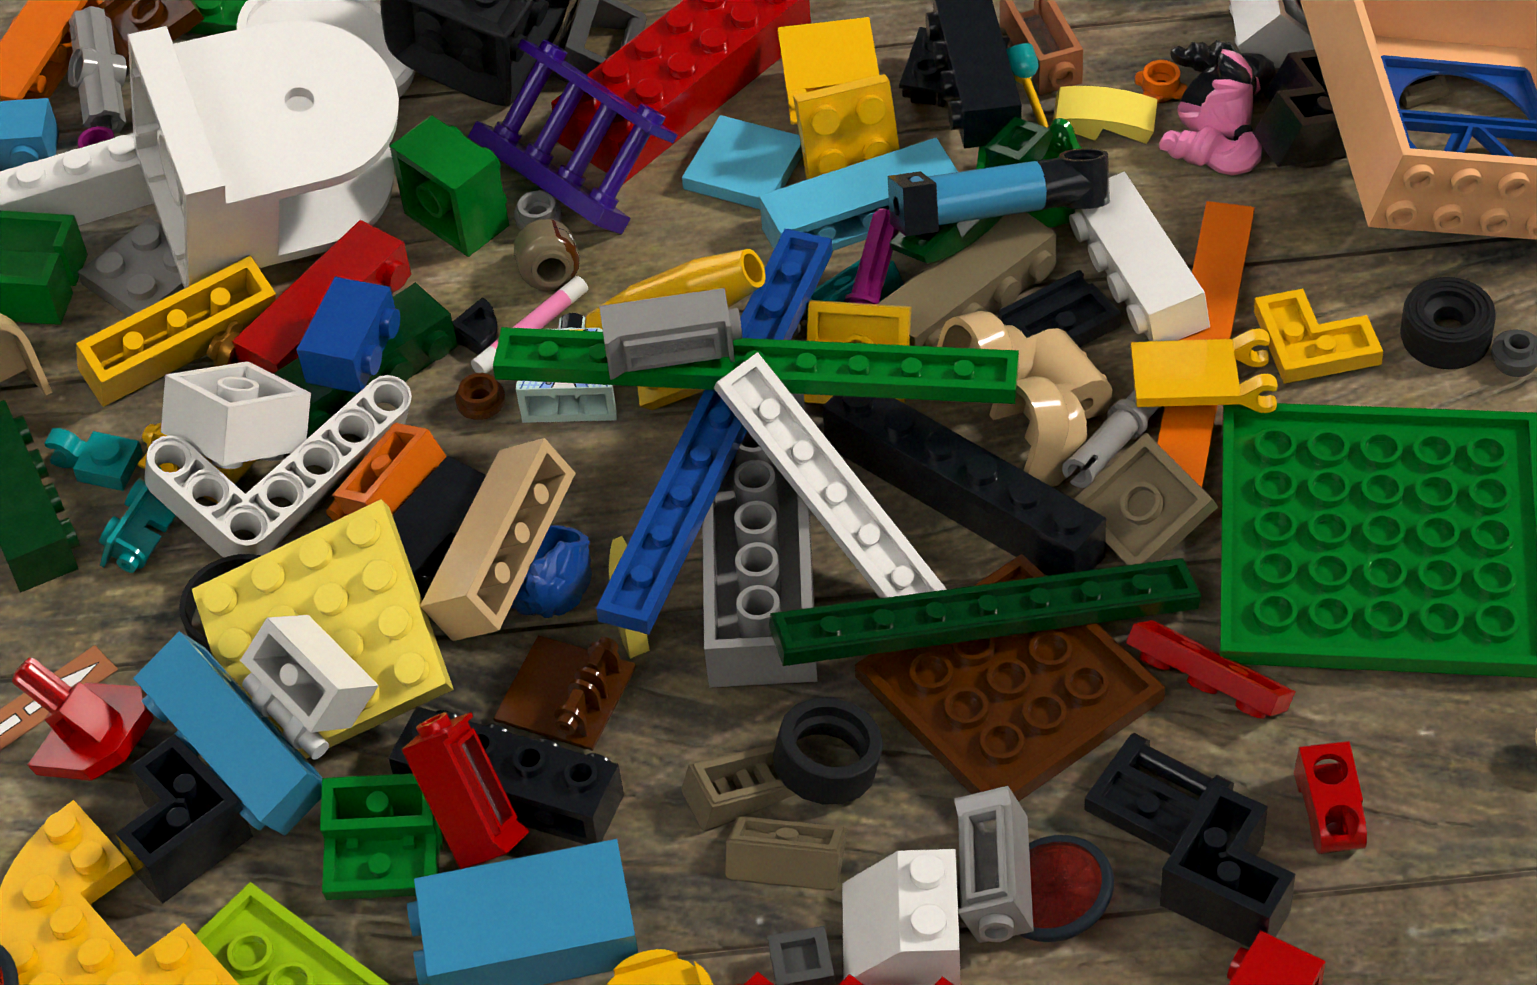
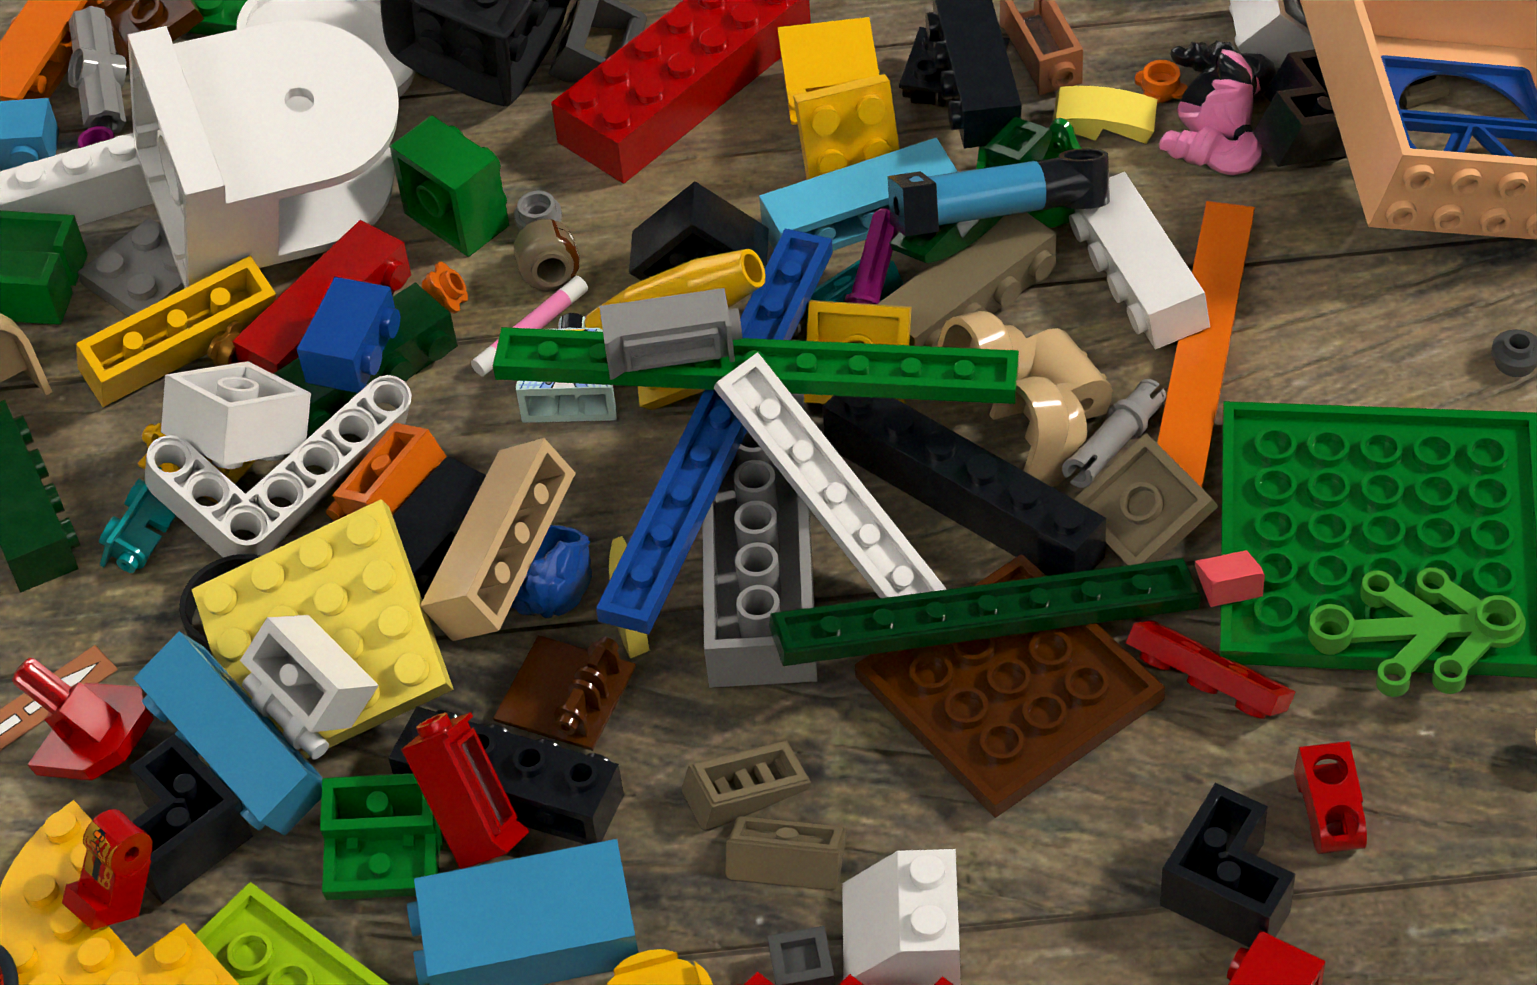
teal plate [44,428,143,491] -> none
black tile [453,297,499,355] -> none
reddish brown plate [455,373,506,420] -> none
dark purple fence [468,39,678,234] -> none
medium azure tile [682,115,803,209] -> none
black tyre [773,697,884,805] -> none
light grey window [954,786,1034,943] -> none
clear red wheel [995,835,1114,942] -> none
black plate [998,269,1121,348] -> none
teal hinge [1006,43,1049,128] -> none
black plate [1084,733,1234,855] -> none
yellow flag [1131,328,1278,413] -> none
yellow plate [1254,288,1383,384] -> none
black tyre [1400,277,1496,369] -> none
none -> red leg [62,809,153,930]
none -> orange plate [422,261,468,314]
none -> black brick [629,181,769,281]
none -> coral slope [1195,550,1265,607]
none -> bright green plant [1308,567,1526,697]

